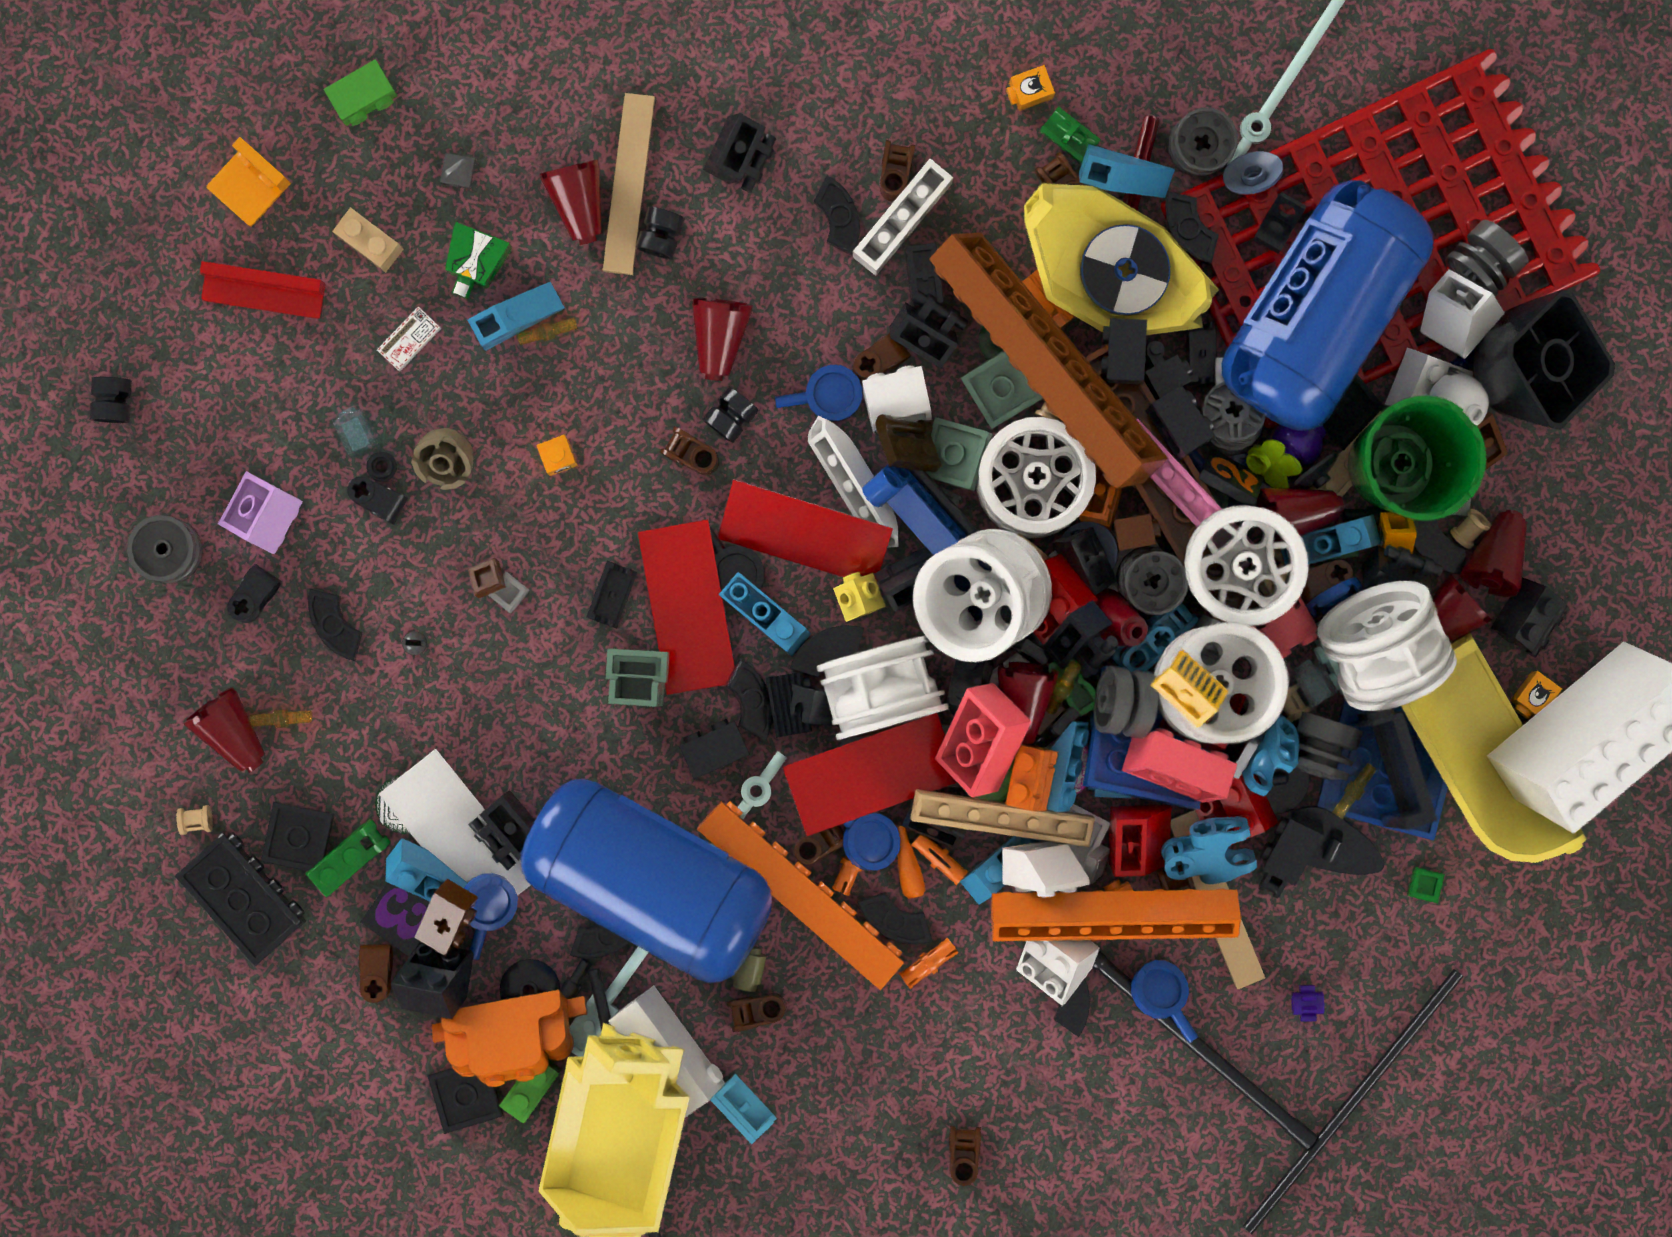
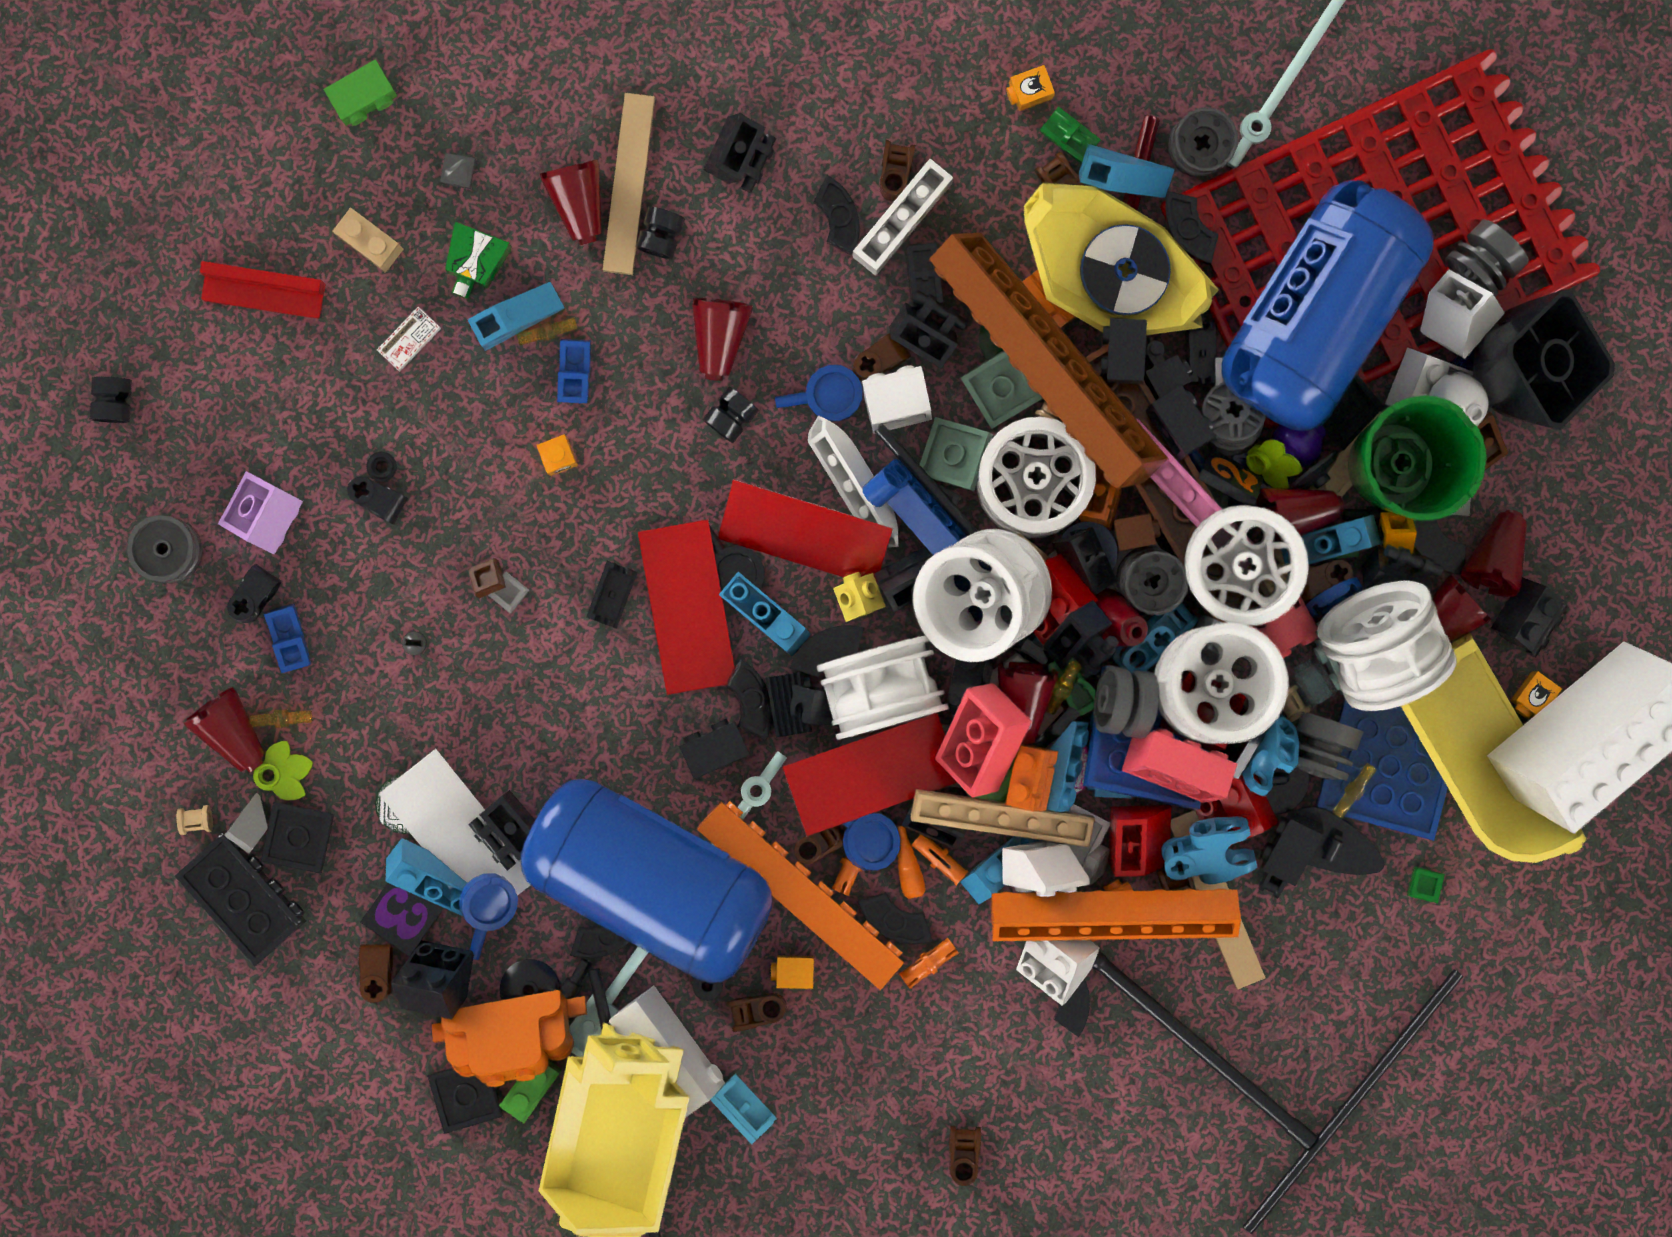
light orange bracket [207,137,291,227] -> none
green plate [305,819,391,898] -> none
black tile [308,589,363,661] -> none
clear light blue brick [332,407,379,457] -> none
dark tan cylinder [411,428,474,490] -> none
brick [414,879,478,956] -> none
sand green plate [606,648,669,707] -> none
reddish brown piece [659,426,719,475] -> none
olive brick [731,946,767,992] -> none
dark brown plate [875,414,942,472] -> none
blue piece [1131,960,1199,1043] -> none
yellow panel [1152,649,1229,727] -> none
sand blue dish [1223,151,1284,194] -> none
black bracket [1253,192,1307,254] -> none
dark purple gear [1291,985,1325,1022] -> none
black panel [1350,708,1438,830] -> none
tan bush [1450,509,1491,549] -> none
none -> light grey tile [224,793,268,854]
none -> lime plate [253,741,313,800]
none -> blue slope [264,603,311,673]
none -> blue slope [557,339,591,403]
none -> black plate [692,978,723,1001]
none -> light orange brick [771,955,814,989]

